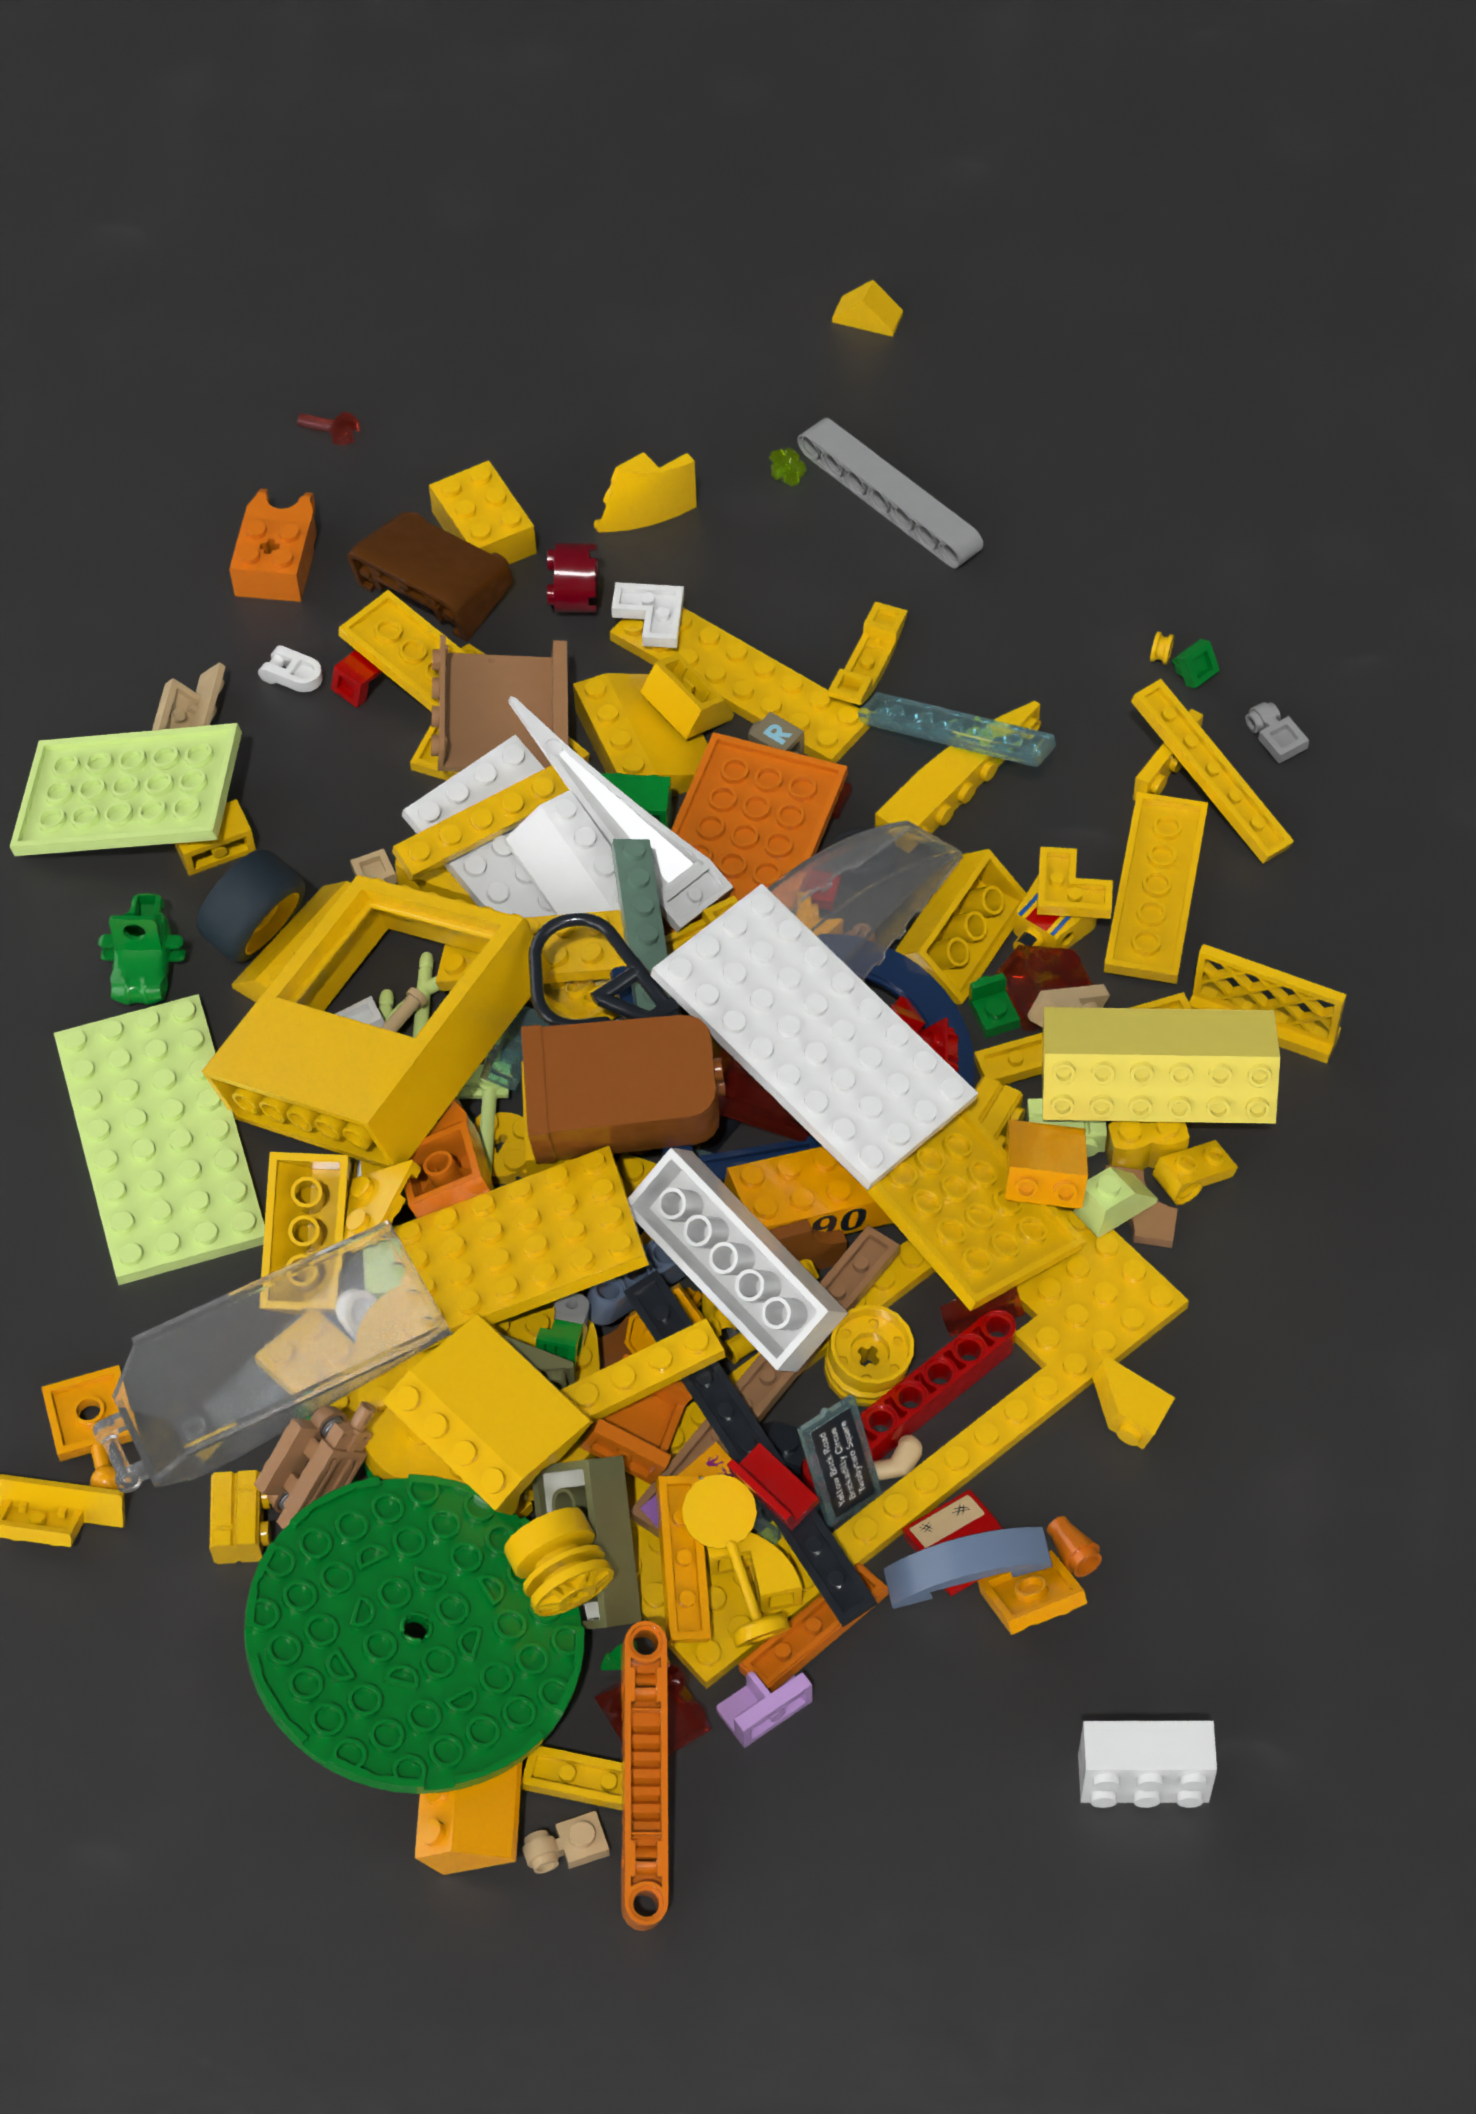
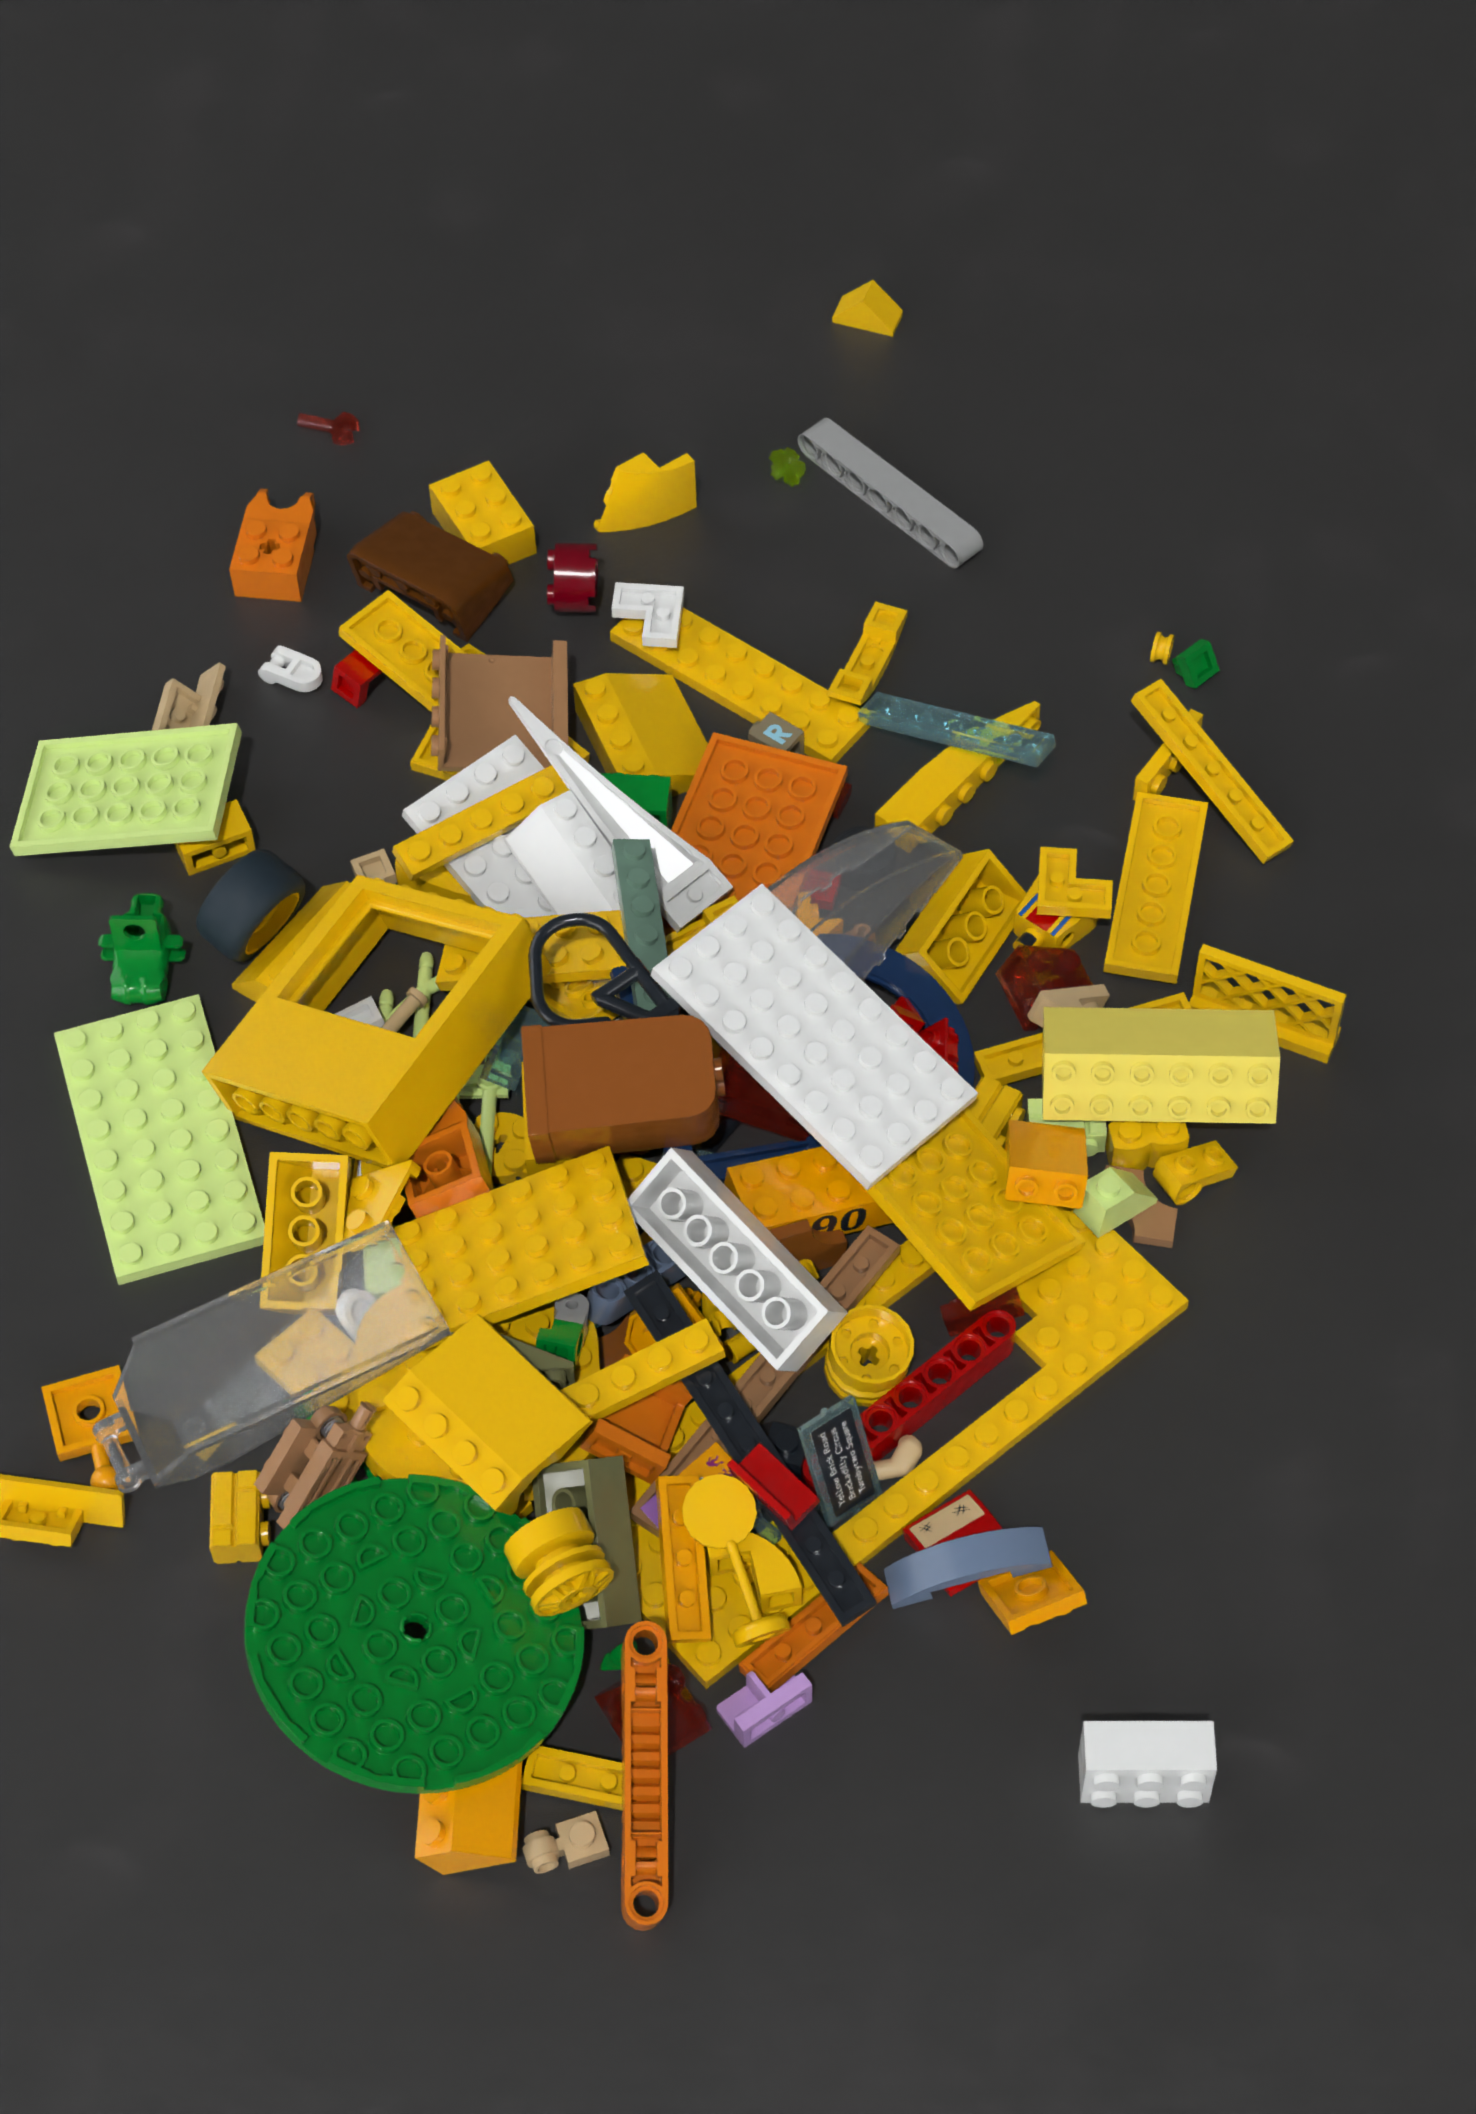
yellow slope [640,653,734,739] -> none
green bracket [968,973,1020,1039] -> none
orange cone [1047,1516,1102,1577] -> none
yellow slope [1092,1356,1175,1449] -> none
light grey plate [1245,702,1309,763] -> none

